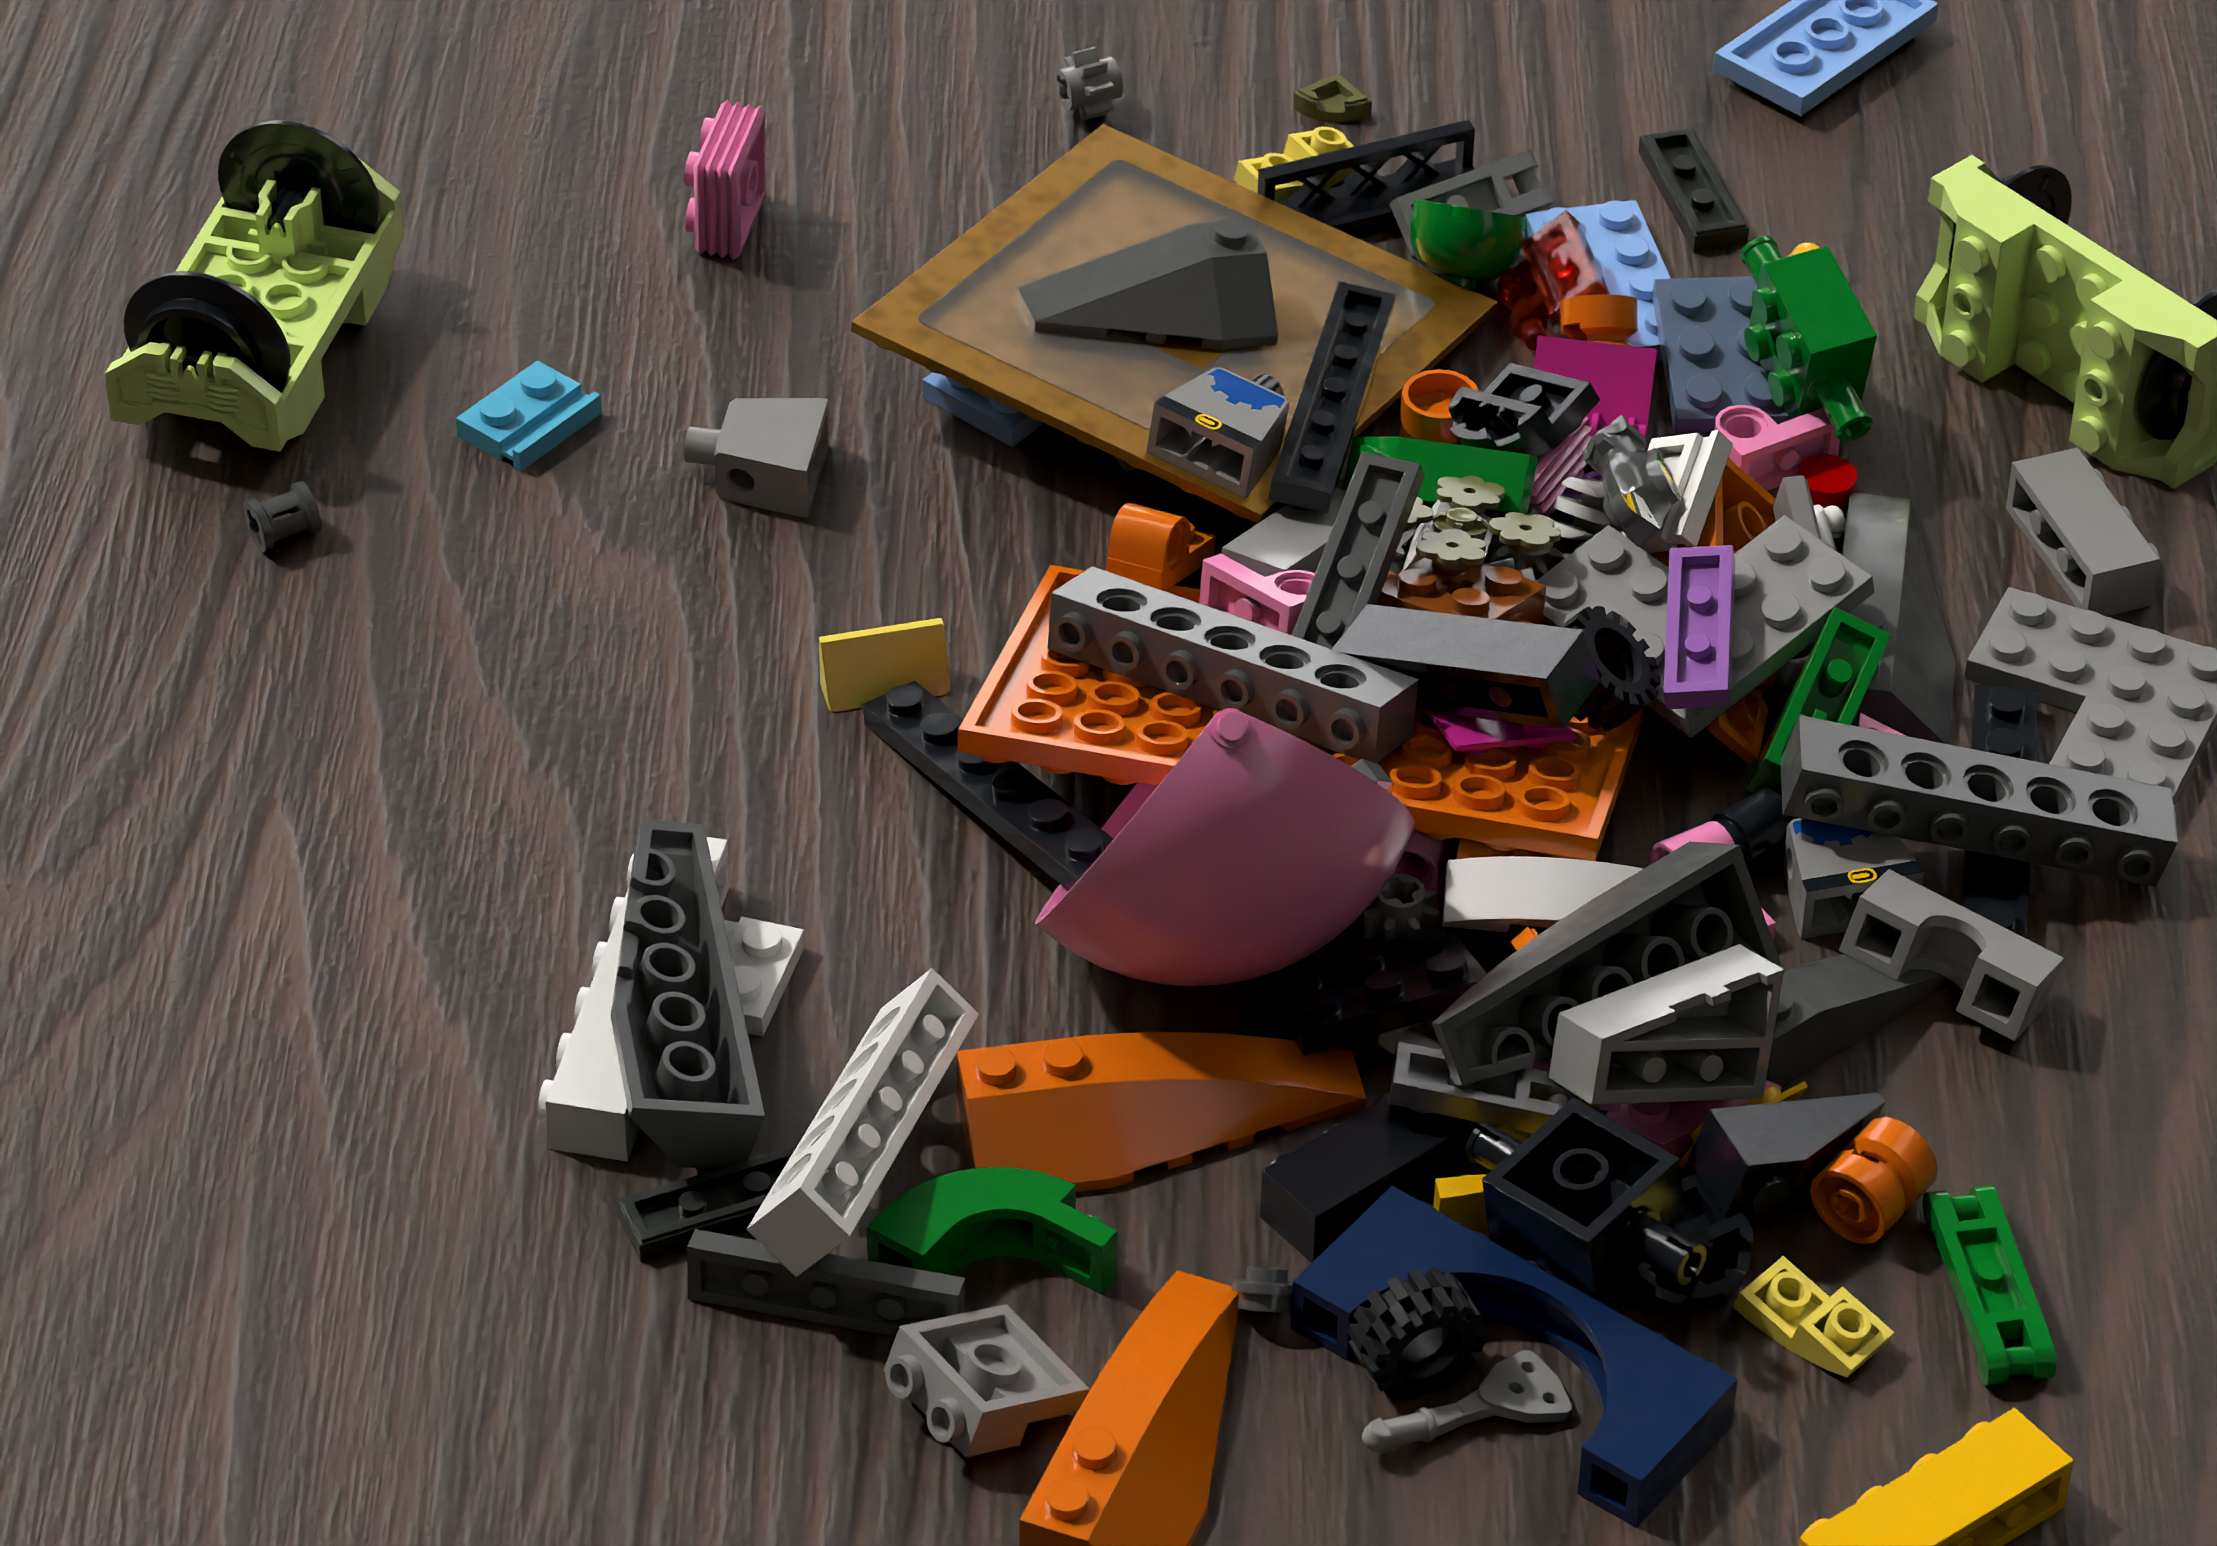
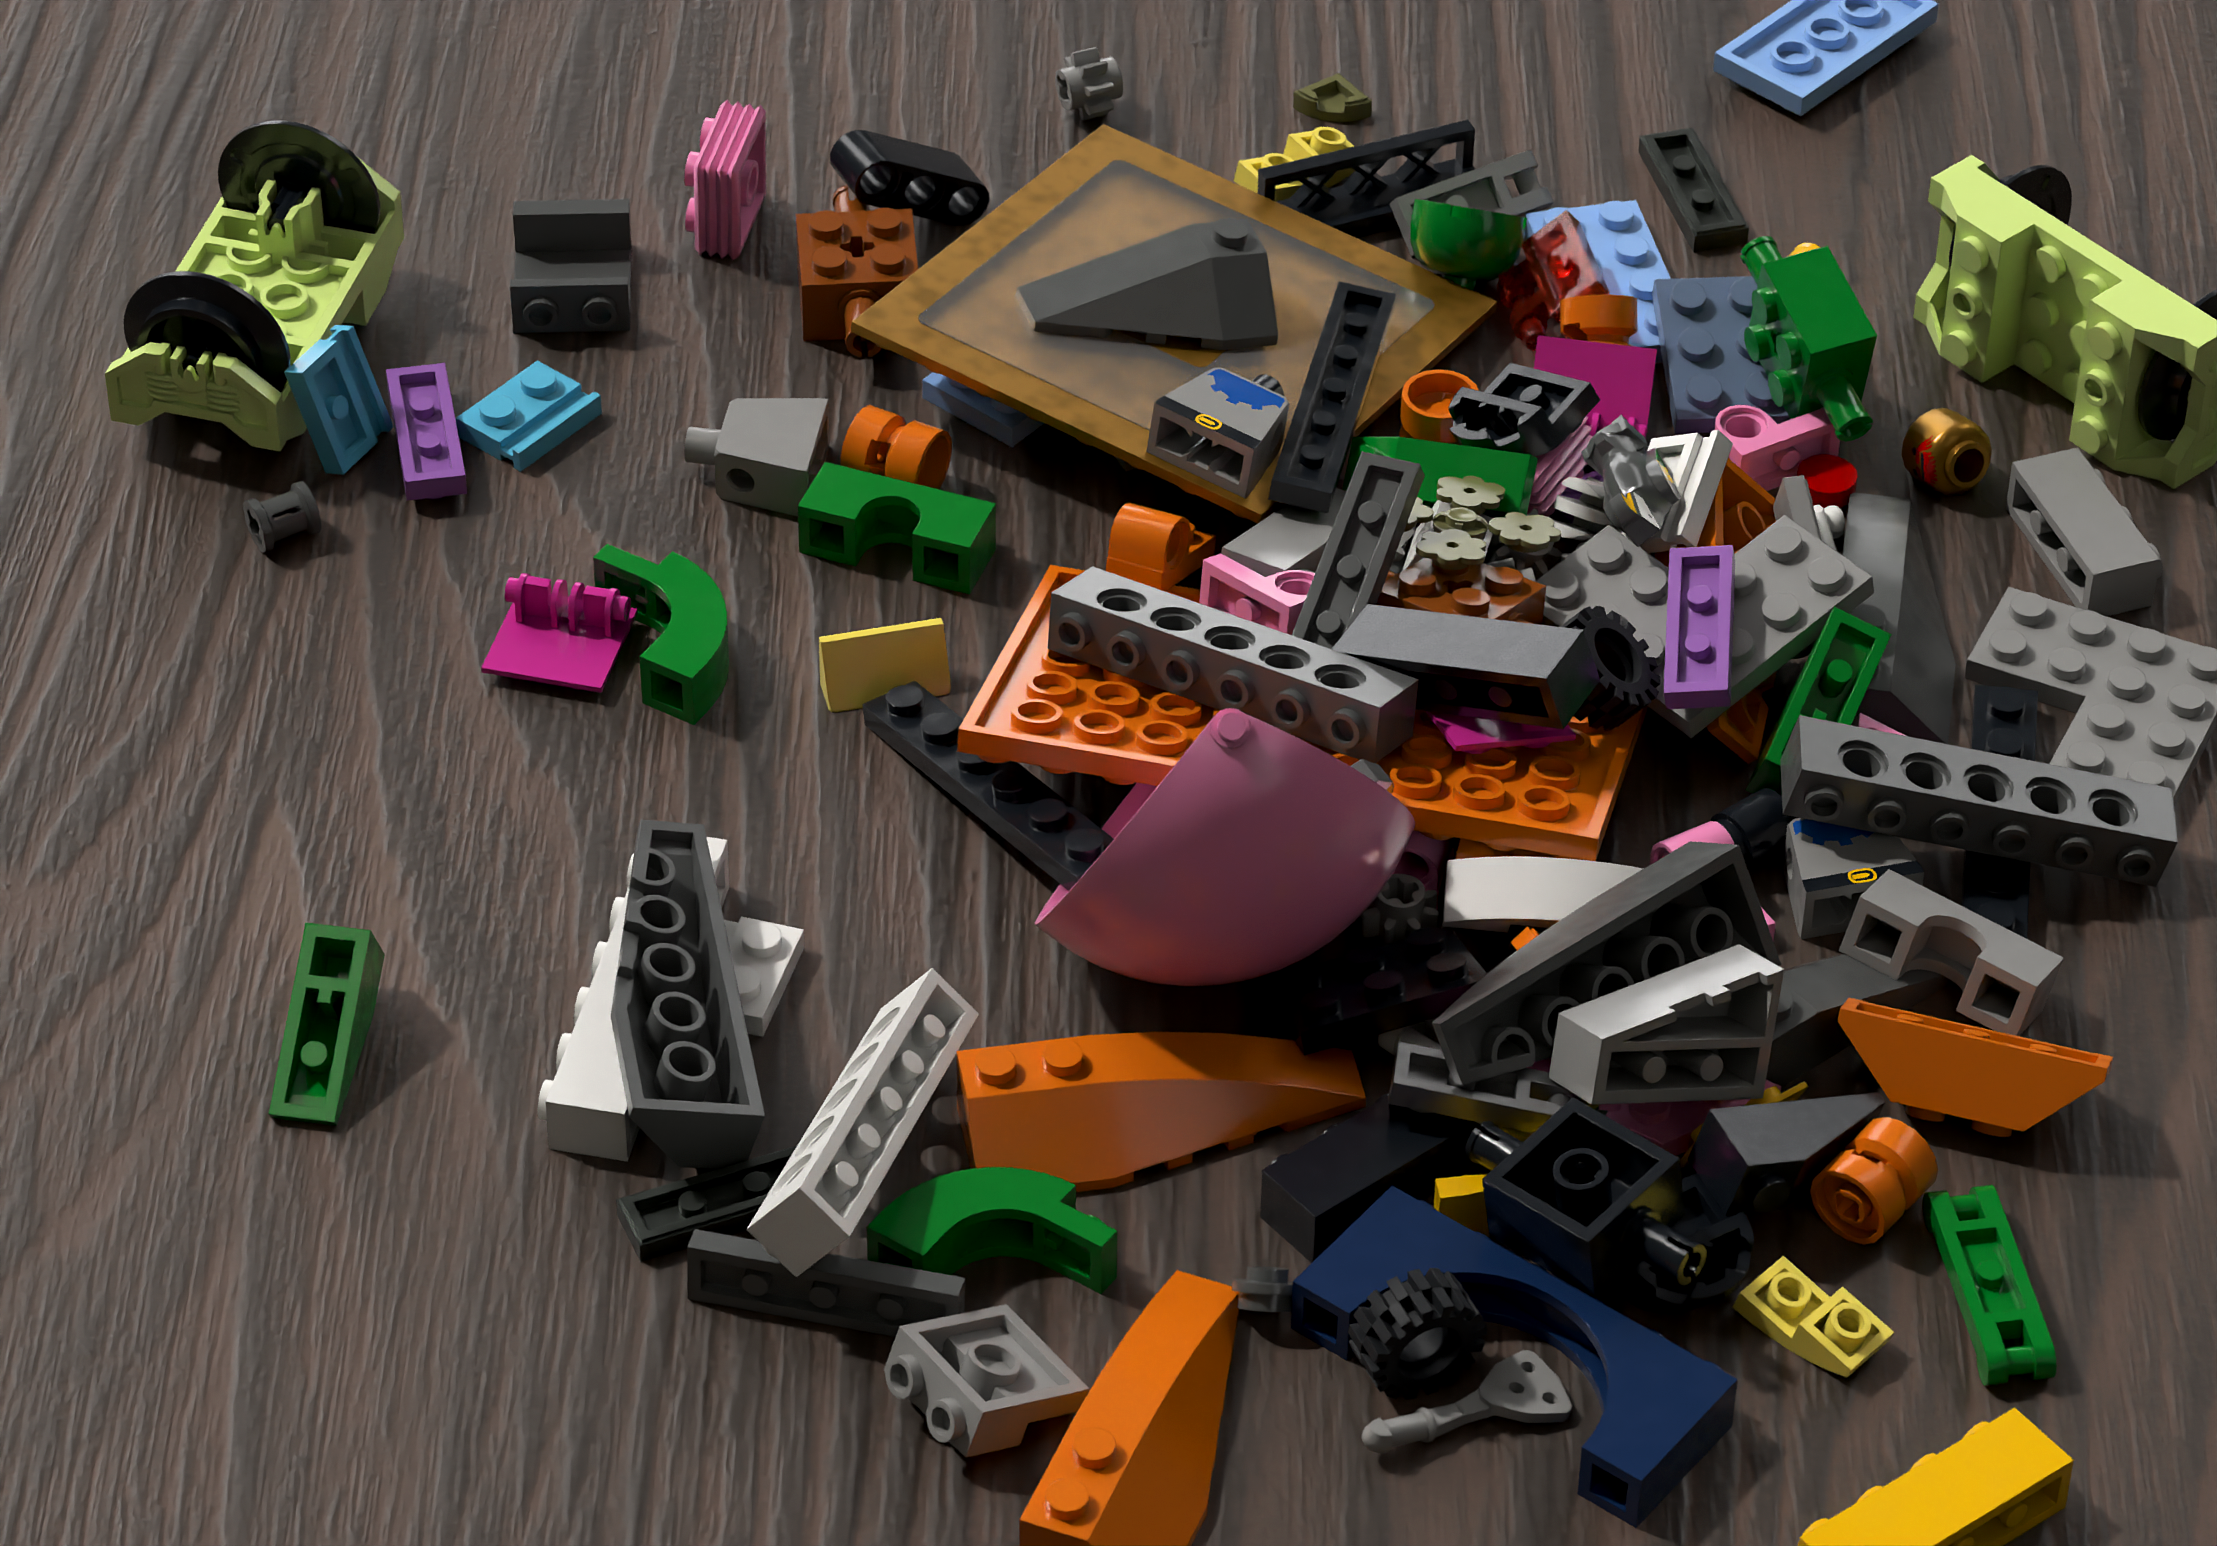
none -> green slope [269,922,385,1126]
none -> medium azure plate [284,325,394,475]
none -> medium lavender plate [386,363,467,501]
none -> dark pink hinge [481,573,638,693]
none -> dark grey panel [510,199,632,333]
none -> green arch [593,544,729,725]
none -> dark orange brick [796,185,918,357]
none -> green arch [798,462,996,595]
none -> black beam [830,130,990,226]
none -> orange wheel [840,405,952,489]
none -> orange wedge [1837,998,2113,1137]
none -> pearl gold head [1901,408,1992,496]

